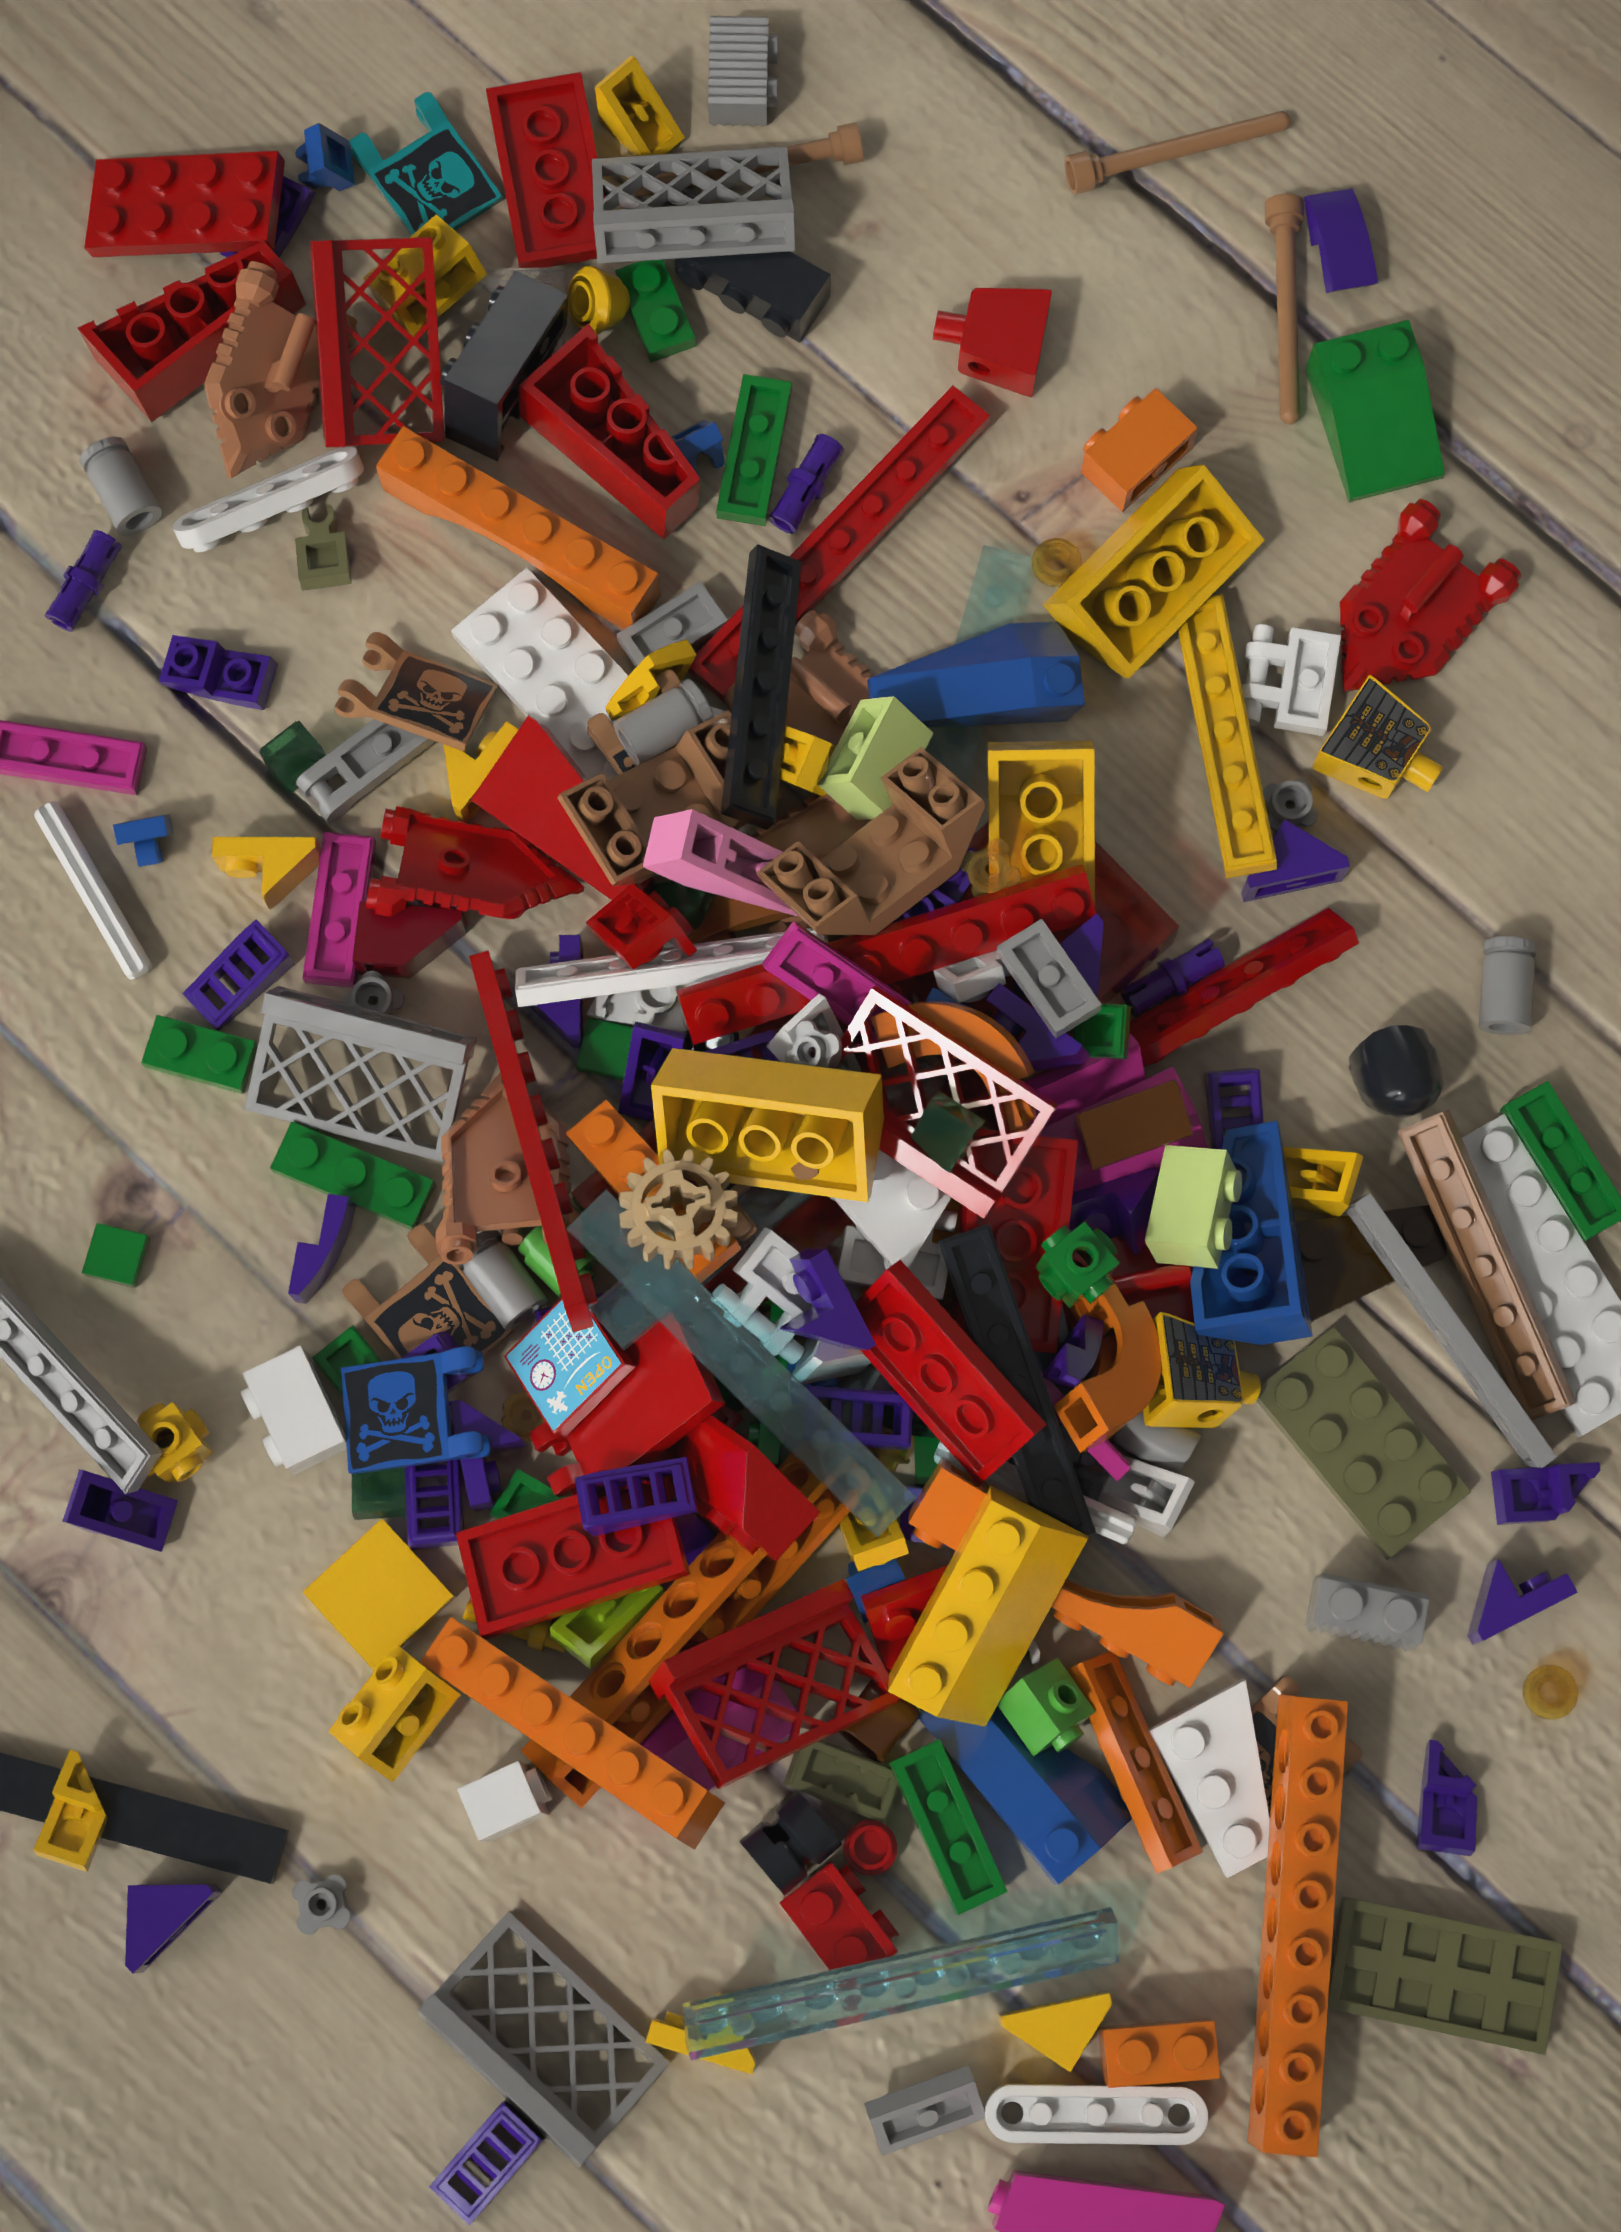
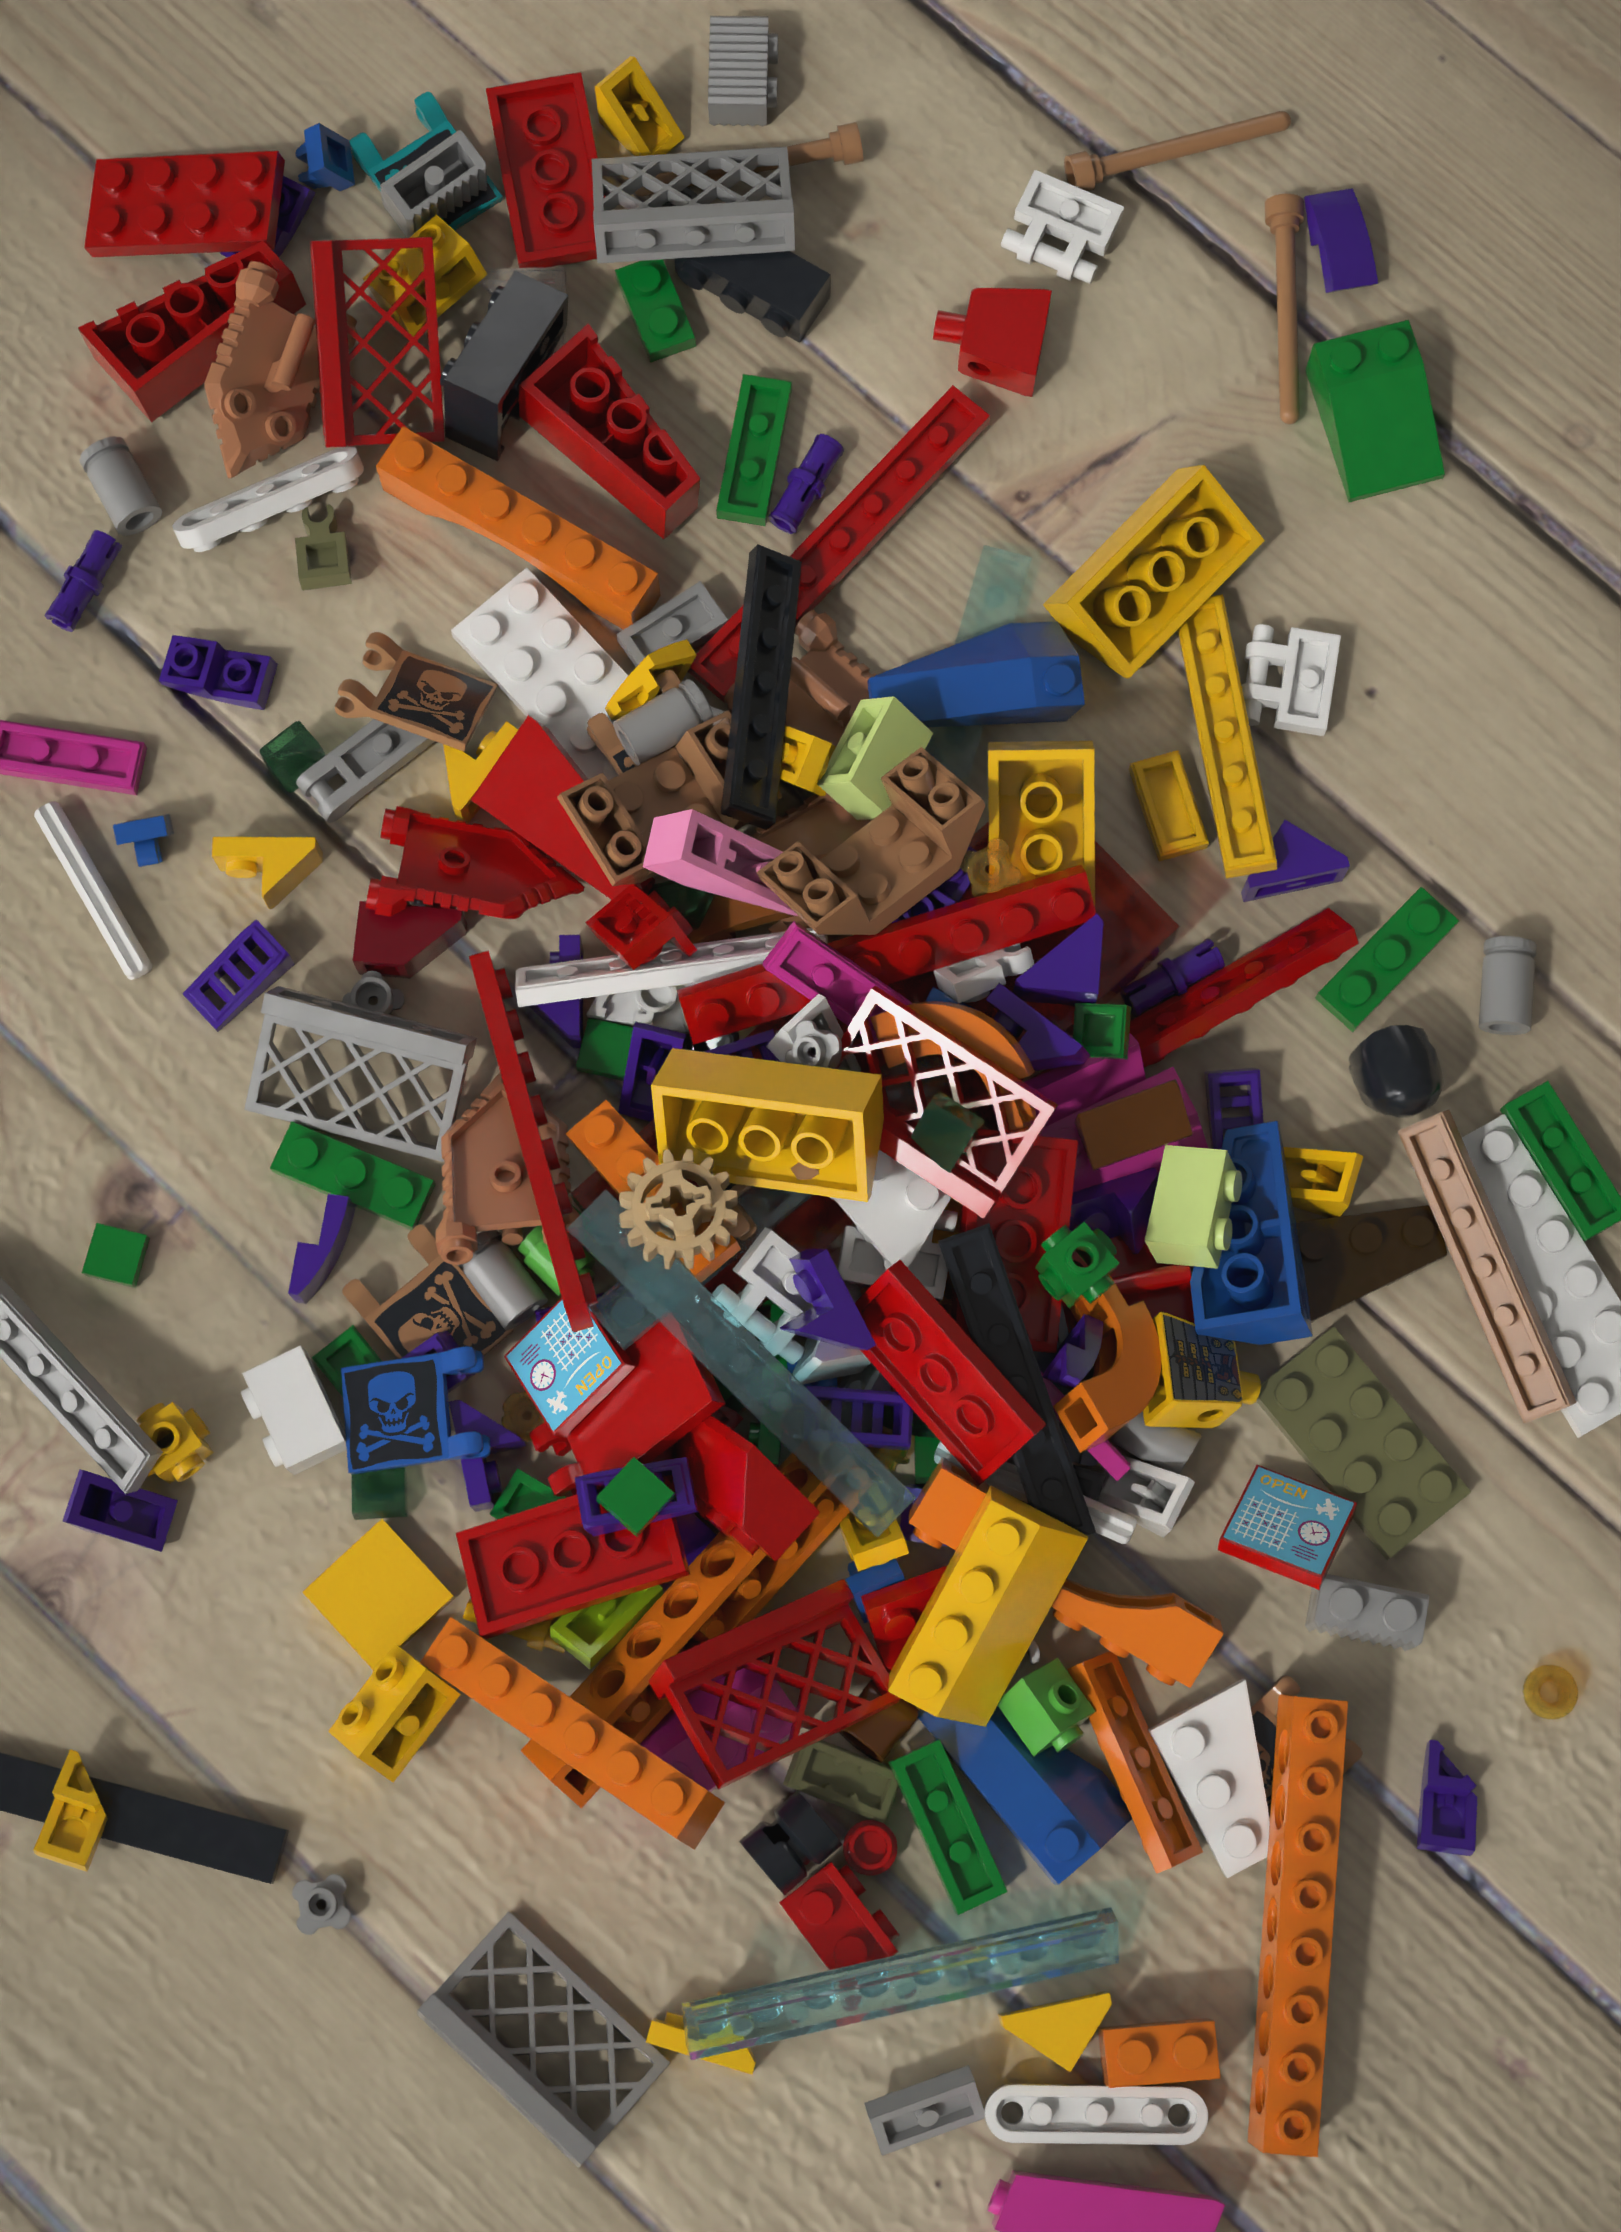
dark purple slope [125,1884,223,1974] -> none
green plate [141,1015,258,1094] -> none
dark pink tile [302,832,376,988] -> none
dark purple slope [405,1459,464,1550] -> none
dark purple slope [429,2100,546,2226] -> none
white brick [457,1761,553,1842] -> none
yellow cone [567,266,630,335] -> none
blue tile [671,420,724,477] -> none
light grey plate [997,919,1102,1039] -> none
clear yellow plate [1031,538,1082,588] -> none
orange brick [1081,388,1198,512] -> none
light grey plate [1263,778,1318,832] -> none
torso [1312,675,1444,799] -> none
olive plate [1328,1897,1563,2055] -> none
red shield [1339,499,1521,692] -> none
light grey tile [1345,1193,1557,1468] -> none
dark purple slope [1467,1559,1578,1645] -> none
dark purple slope [1491,1462,1601,1525] -> none
none -> light grey brick [380,130,487,238]
none -> green tile [596,1457,675,1537]
none -> white plate [1001,170,1124,284]
none -> yellow tile [1129,750,1209,862]
none -> tile [1217,1465,1357,1590]
none -> green plate [1315,887,1459,1032]

